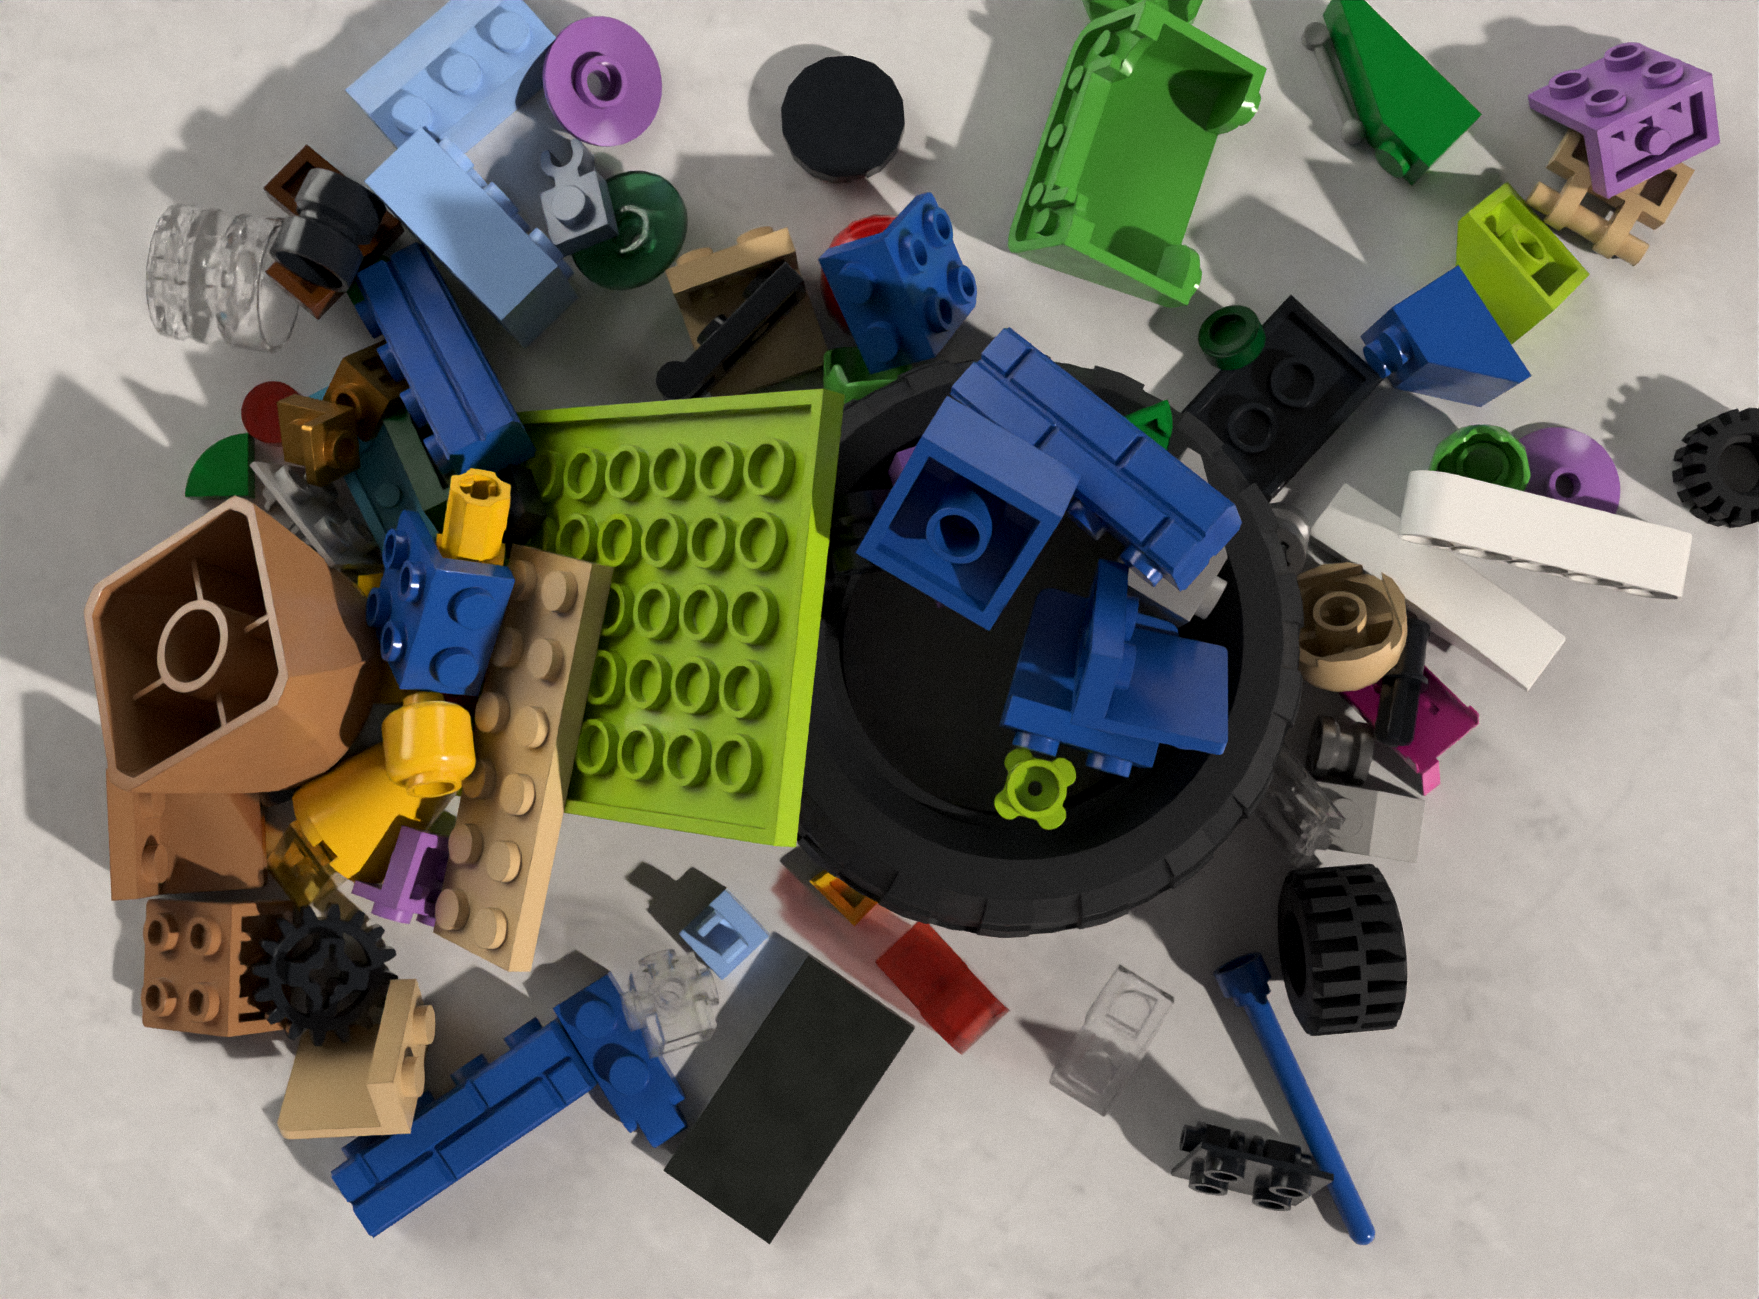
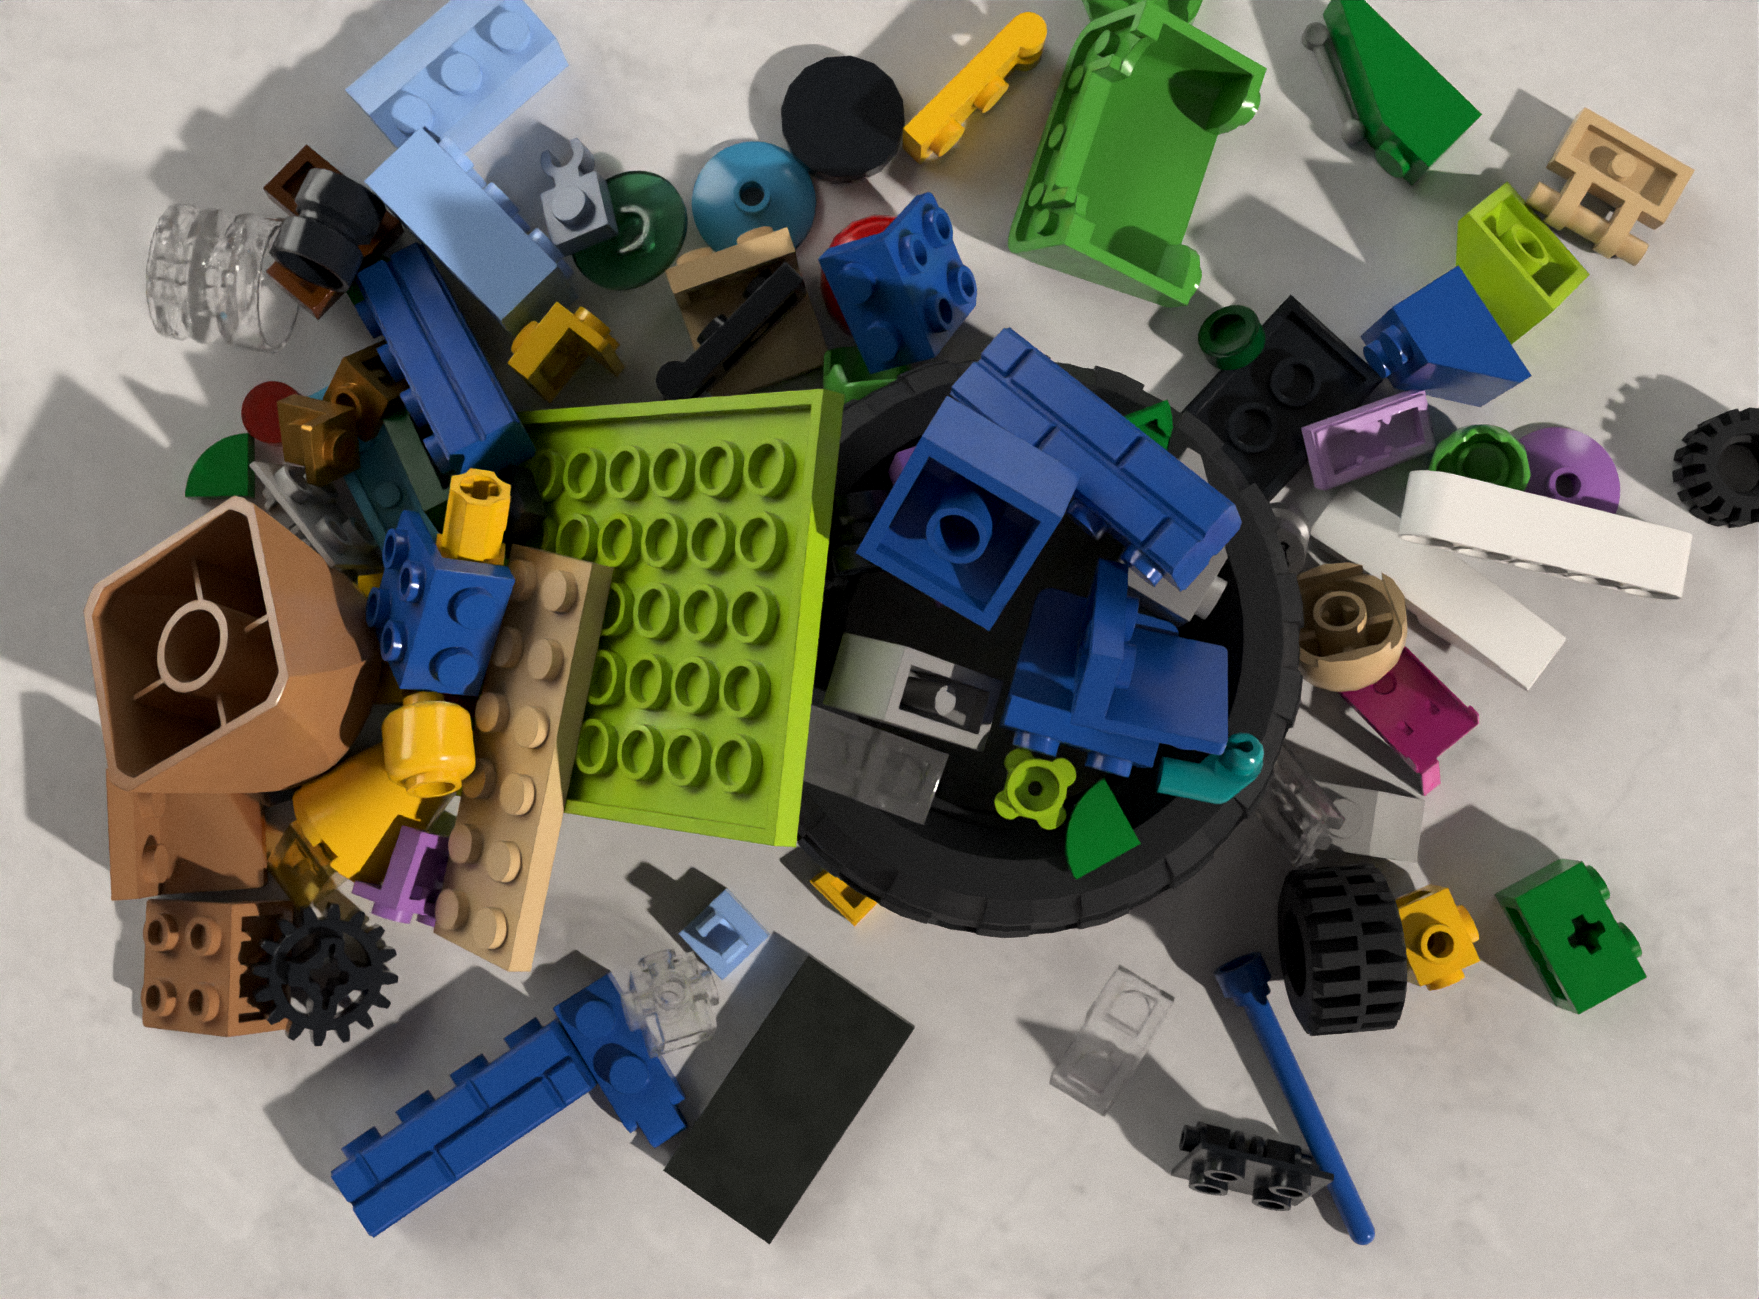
tan bracket [277,979,435,1139] -> none
medium lavender dish [542,16,662,147] -> none
clear red brick [875,921,1010,1055] -> none
flat silver wheel [1306,715,1374,786] -> none
black axle [1374,618,1431,748] -> none
medium lavender bracket [1528,42,1720,199] -> none
none -> yellow bracket [507,301,625,403]
none -> dark azure dish [692,142,816,252]
none -> clear slope [803,705,949,825]
none -> light grey slope [823,633,1004,752]
none -> yellow plate [902,12,1047,165]
none -> green tile [1065,778,1141,880]
none -> teal arm [1156,732,1264,804]
none -> lavender plate [1301,388,1436,491]
none -> yellow brick [1395,884,1480,991]
none -> green brick [1494,858,1647,1015]

